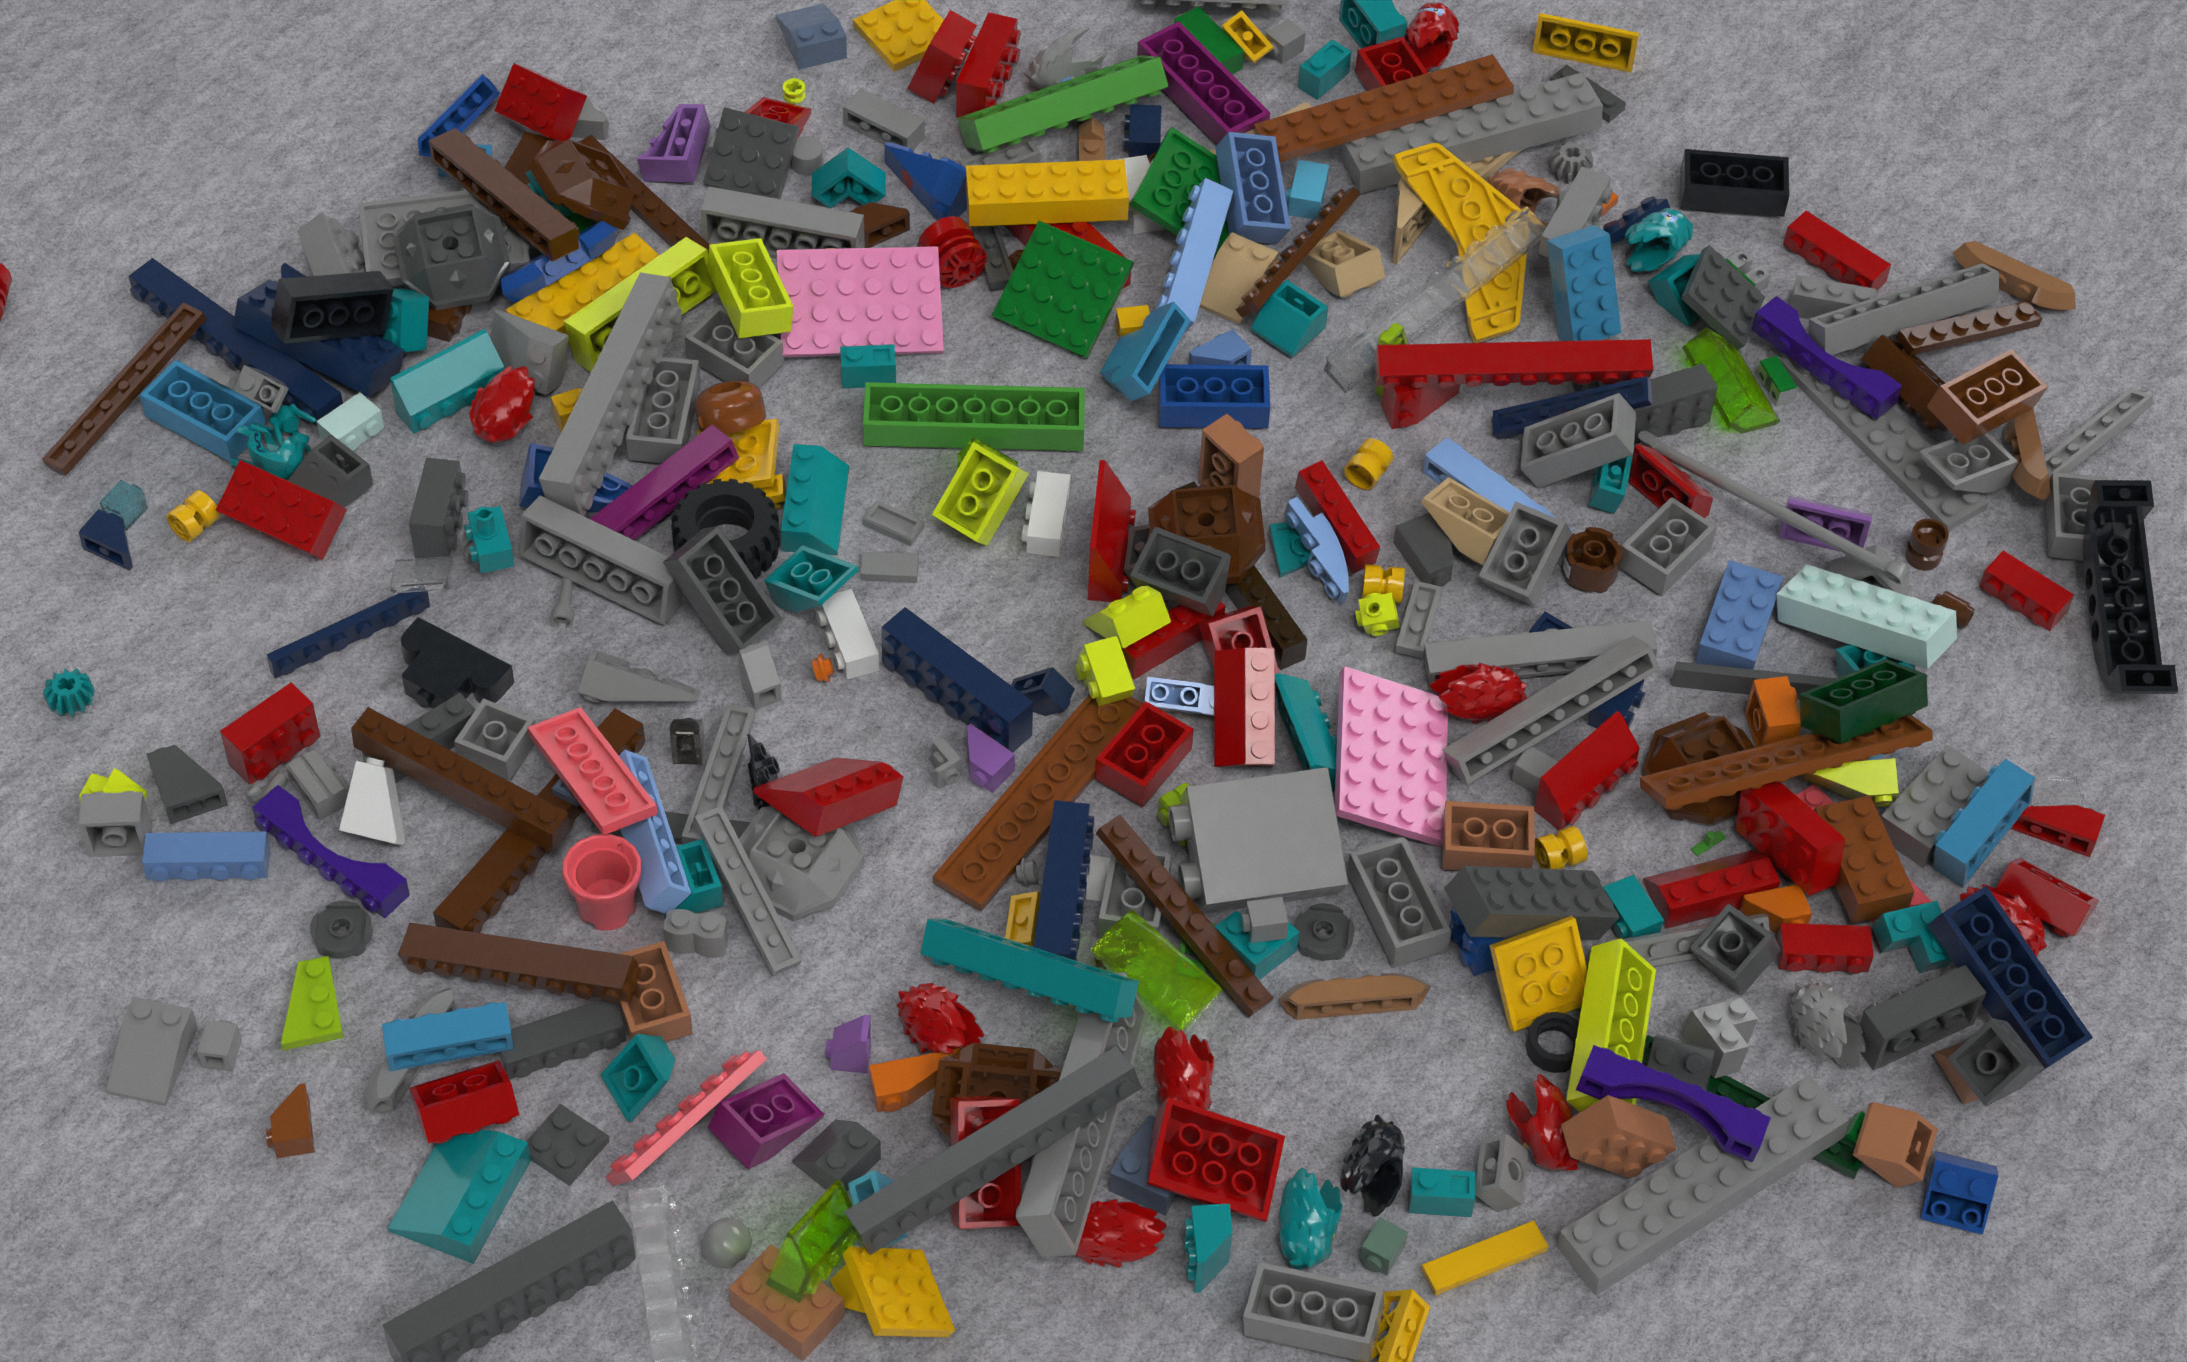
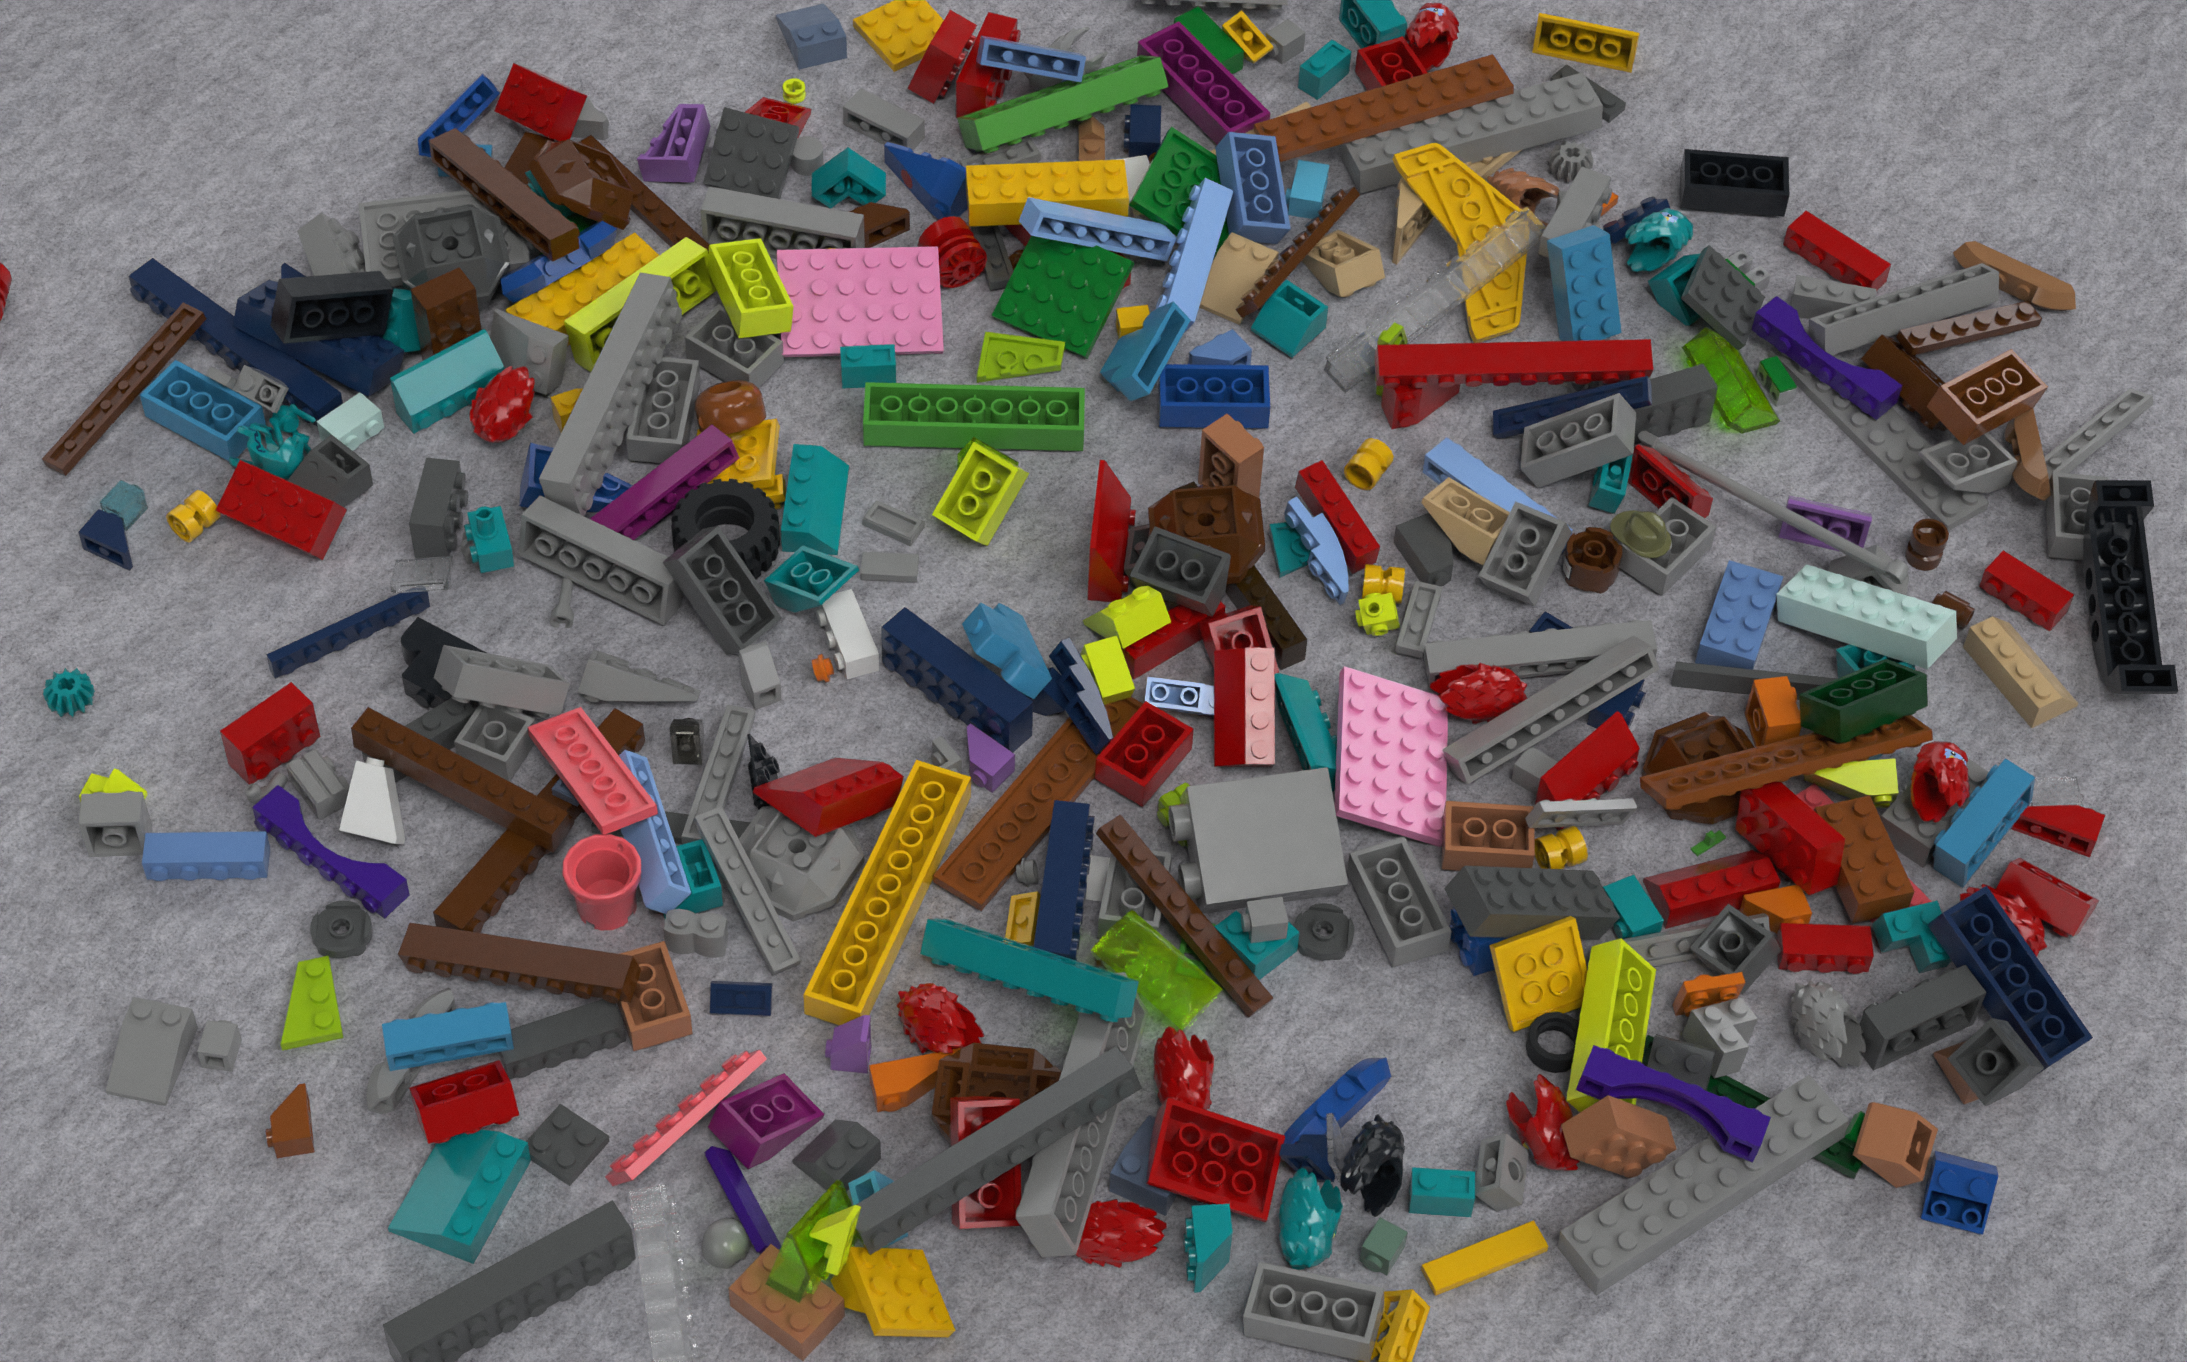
dark grey slope [146,745,228,824] -> none
teal slope [600,1034,676,1122] -> none
white brick [1022,471,1071,557] -> none
medium nougat brick [1278,973,1431,1020] -> none
none -> reddish brown brick [410,267,482,361]
none -> light grey brick [434,645,570,718]
none -> dark purple tile [704,1146,783,1254]
none -> dark blue plate [710,981,773,1016]
none -> yellow brick [803,760,971,1026]
none -> neon yellow slope [809,1205,861,1276]
none -> dark azure brick [962,602,1052,699]
none -> medium blue brick [976,36,1086,82]
none -> lime wing [976,332,1065,383]
none -> light blue brick [1019,197,1177,261]
none -> dark blue slope [1049,637,1113,755]
none -> dark blue slope [1279,1134,1335,1182]
none -> blue brick [1284,1057,1392,1144]
none -> clear piece [1326,1113,1344,1182]
none -> light grey plate [1525,797,1638,828]
none -> olive piece [1610,510,1672,558]
none -> orange plate [1672,972,1745,1017]
none -> red head [1911,741,1970,823]
none -> tan slope [1963,616,2078,728]

